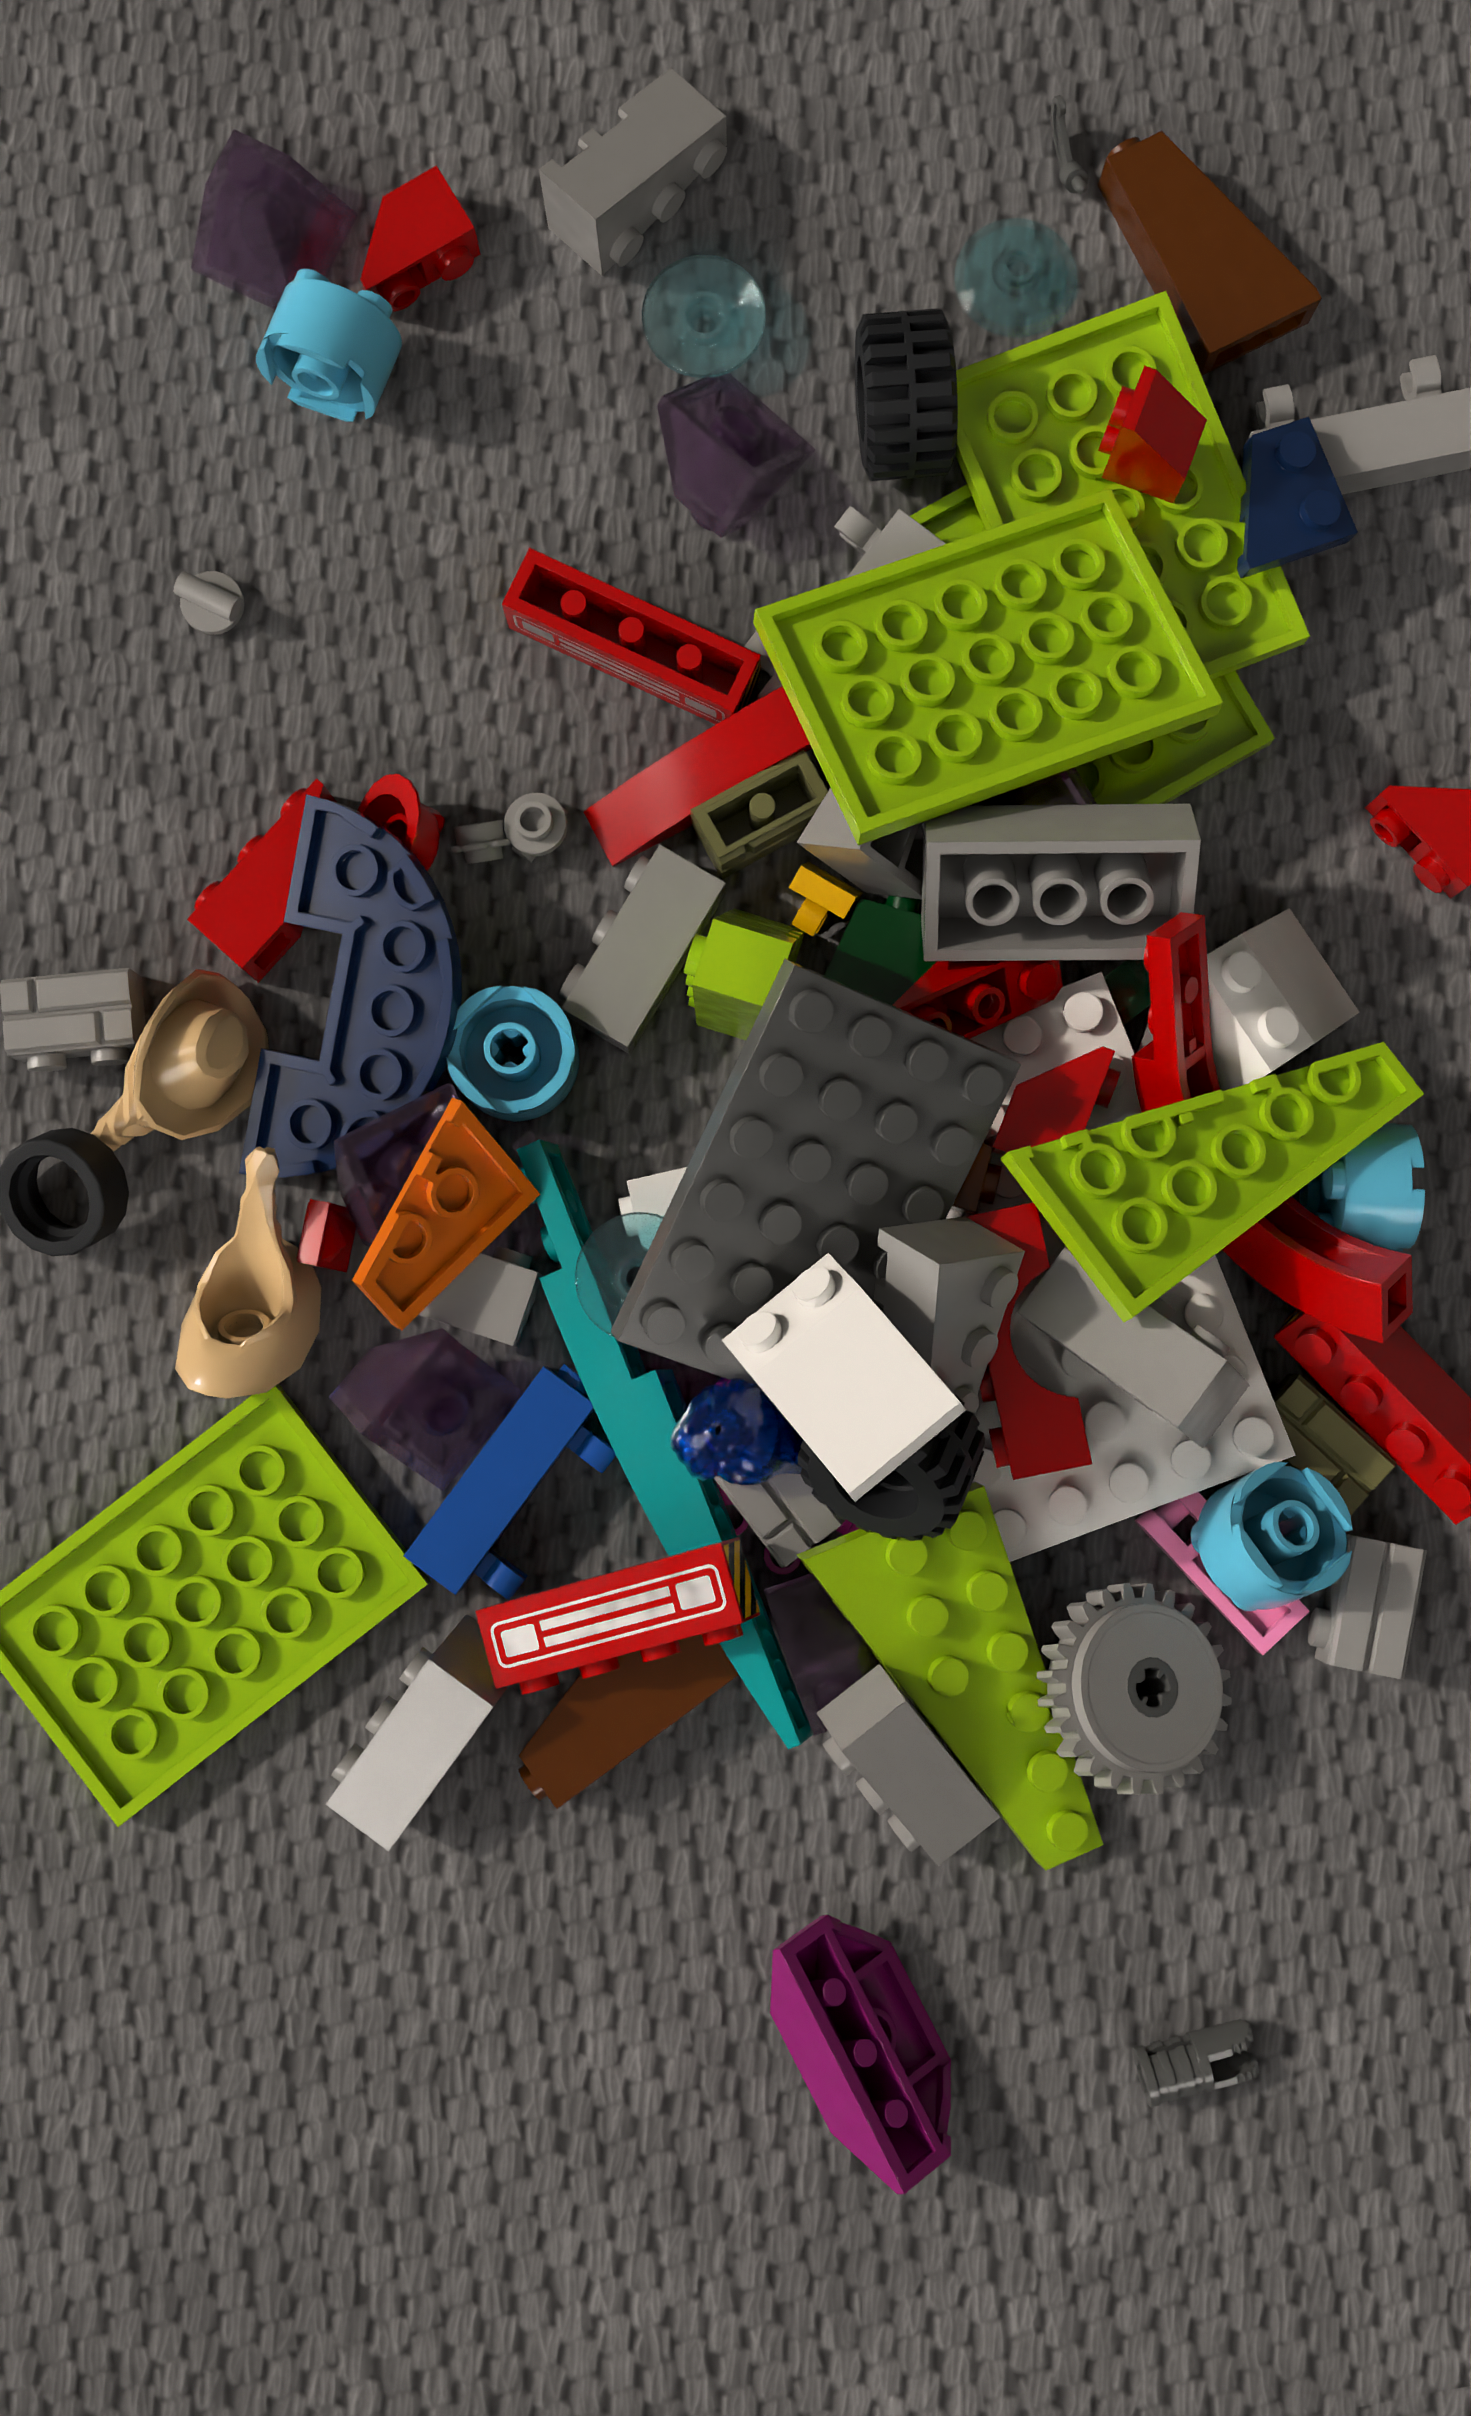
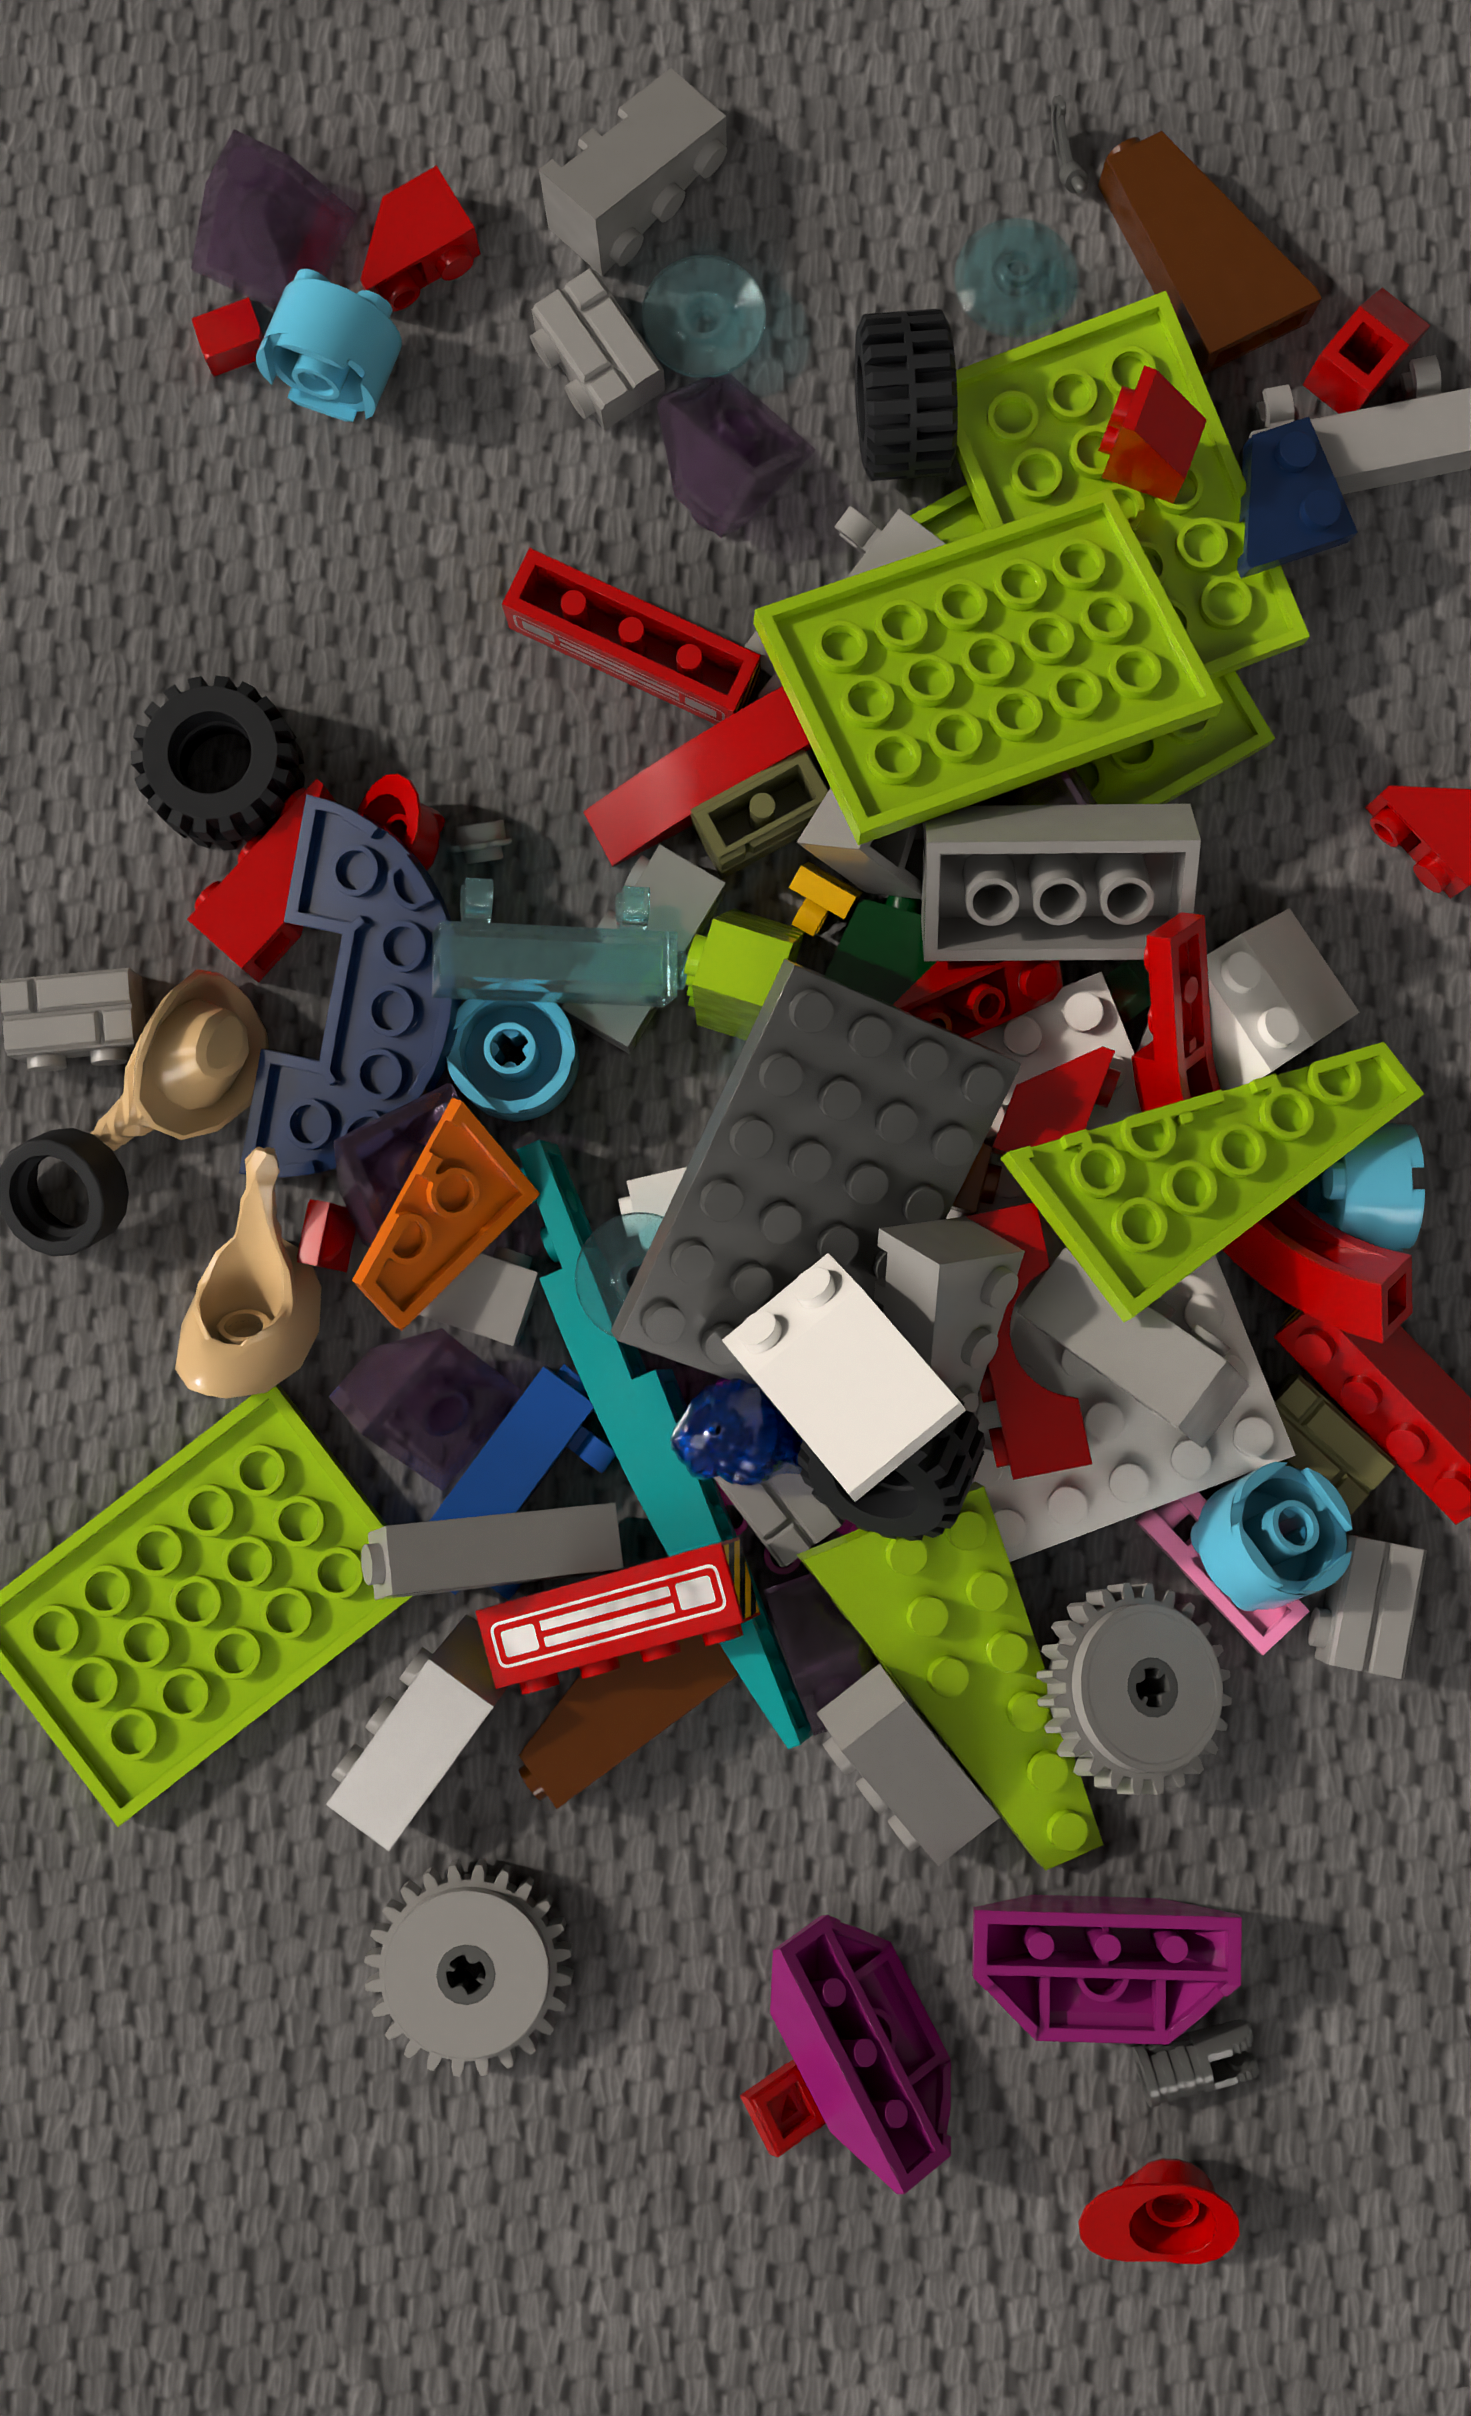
light grey plate [173,571,244,635] -> none
light grey plate [504,793,568,863] -> none
none -> black tyre [131,675,305,850]
none -> red slope [191,297,264,377]
none -> light grey brick [361,1503,624,1600]
none -> light grey gear [364,1859,574,2077]
none -> clear light blue brick [432,878,687,1007]
none -> light grey brick [530,268,665,430]
none -> red tile [740,2060,826,2158]
none -> magenta wedge [972,1895,1242,2045]
none -> red piece [1078,2158,1240,2264]
none -> red slope [1303,287,1431,414]

